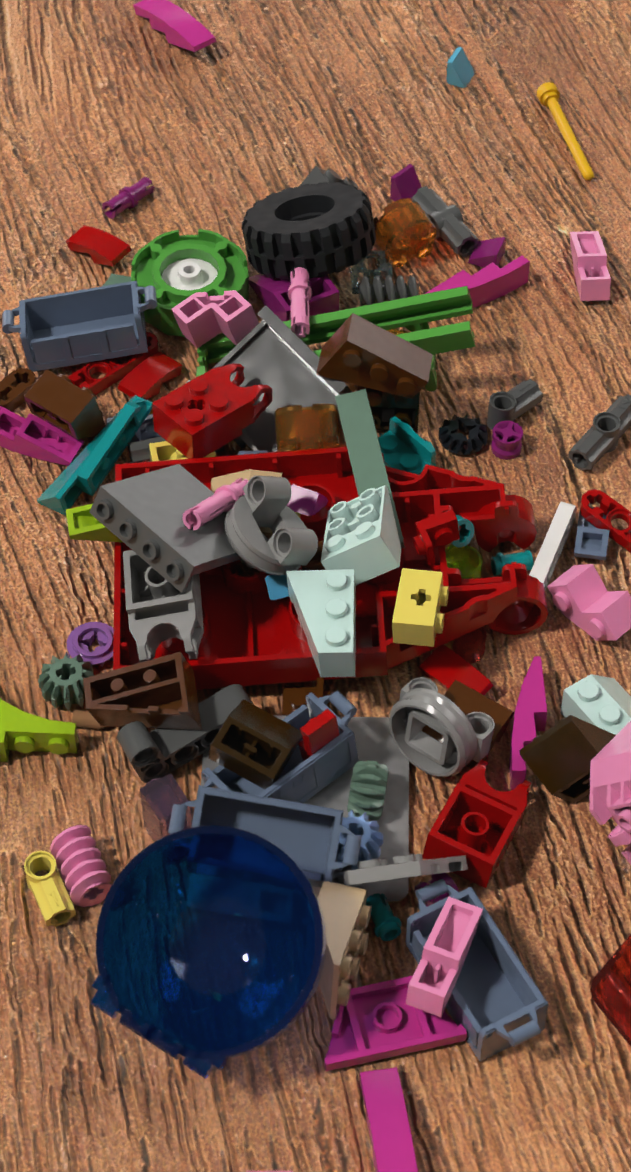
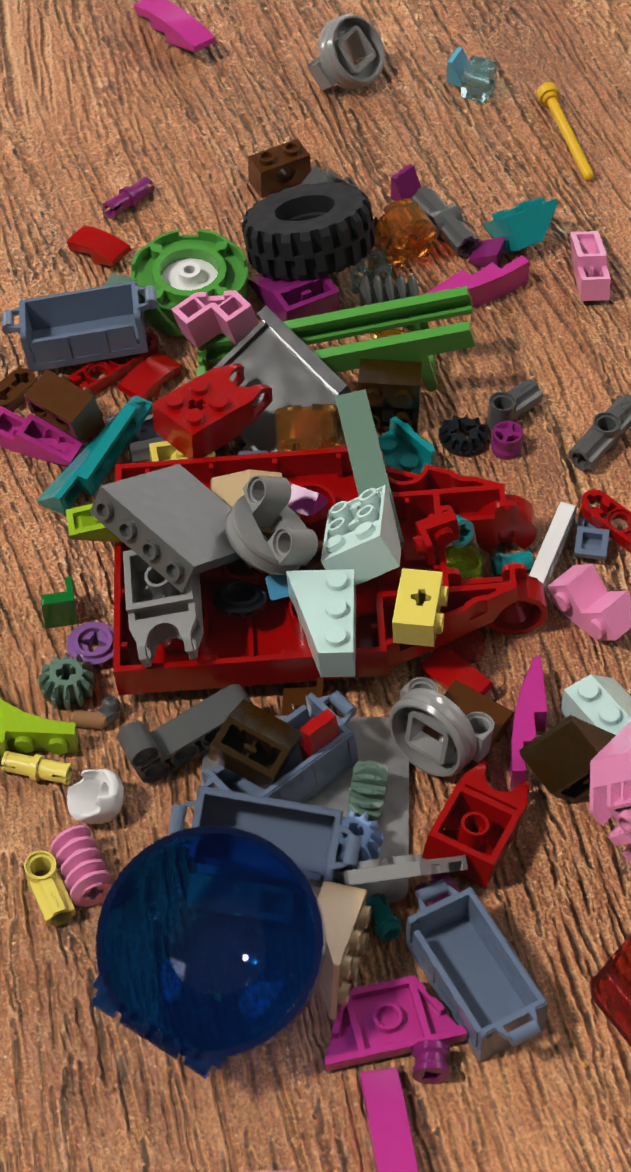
reddish brown wedge [83,652,202,730] -> none
brick [140,774,193,857] -> none
bright pink pin [182,478,248,530] -> none
bright pink pin [288,267,312,338] -> none
reddish brown wedge [316,313,433,399] -> none
bright pink slope [405,896,483,1017] -> none
none -> light yellow pin [1,750,74,785]
none -> green panel [41,576,78,629]
none -> white hair [67,768,124,824]
none -> black gear [213,581,267,619]
none -> reddish brown brick [248,139,311,198]
none -> light grey piece [306,14,385,90]
none -> magenta wheel [412,1040,450,1084]
none -> clear light blue brick [461,55,498,104]
none -> teal slope [483,196,558,253]

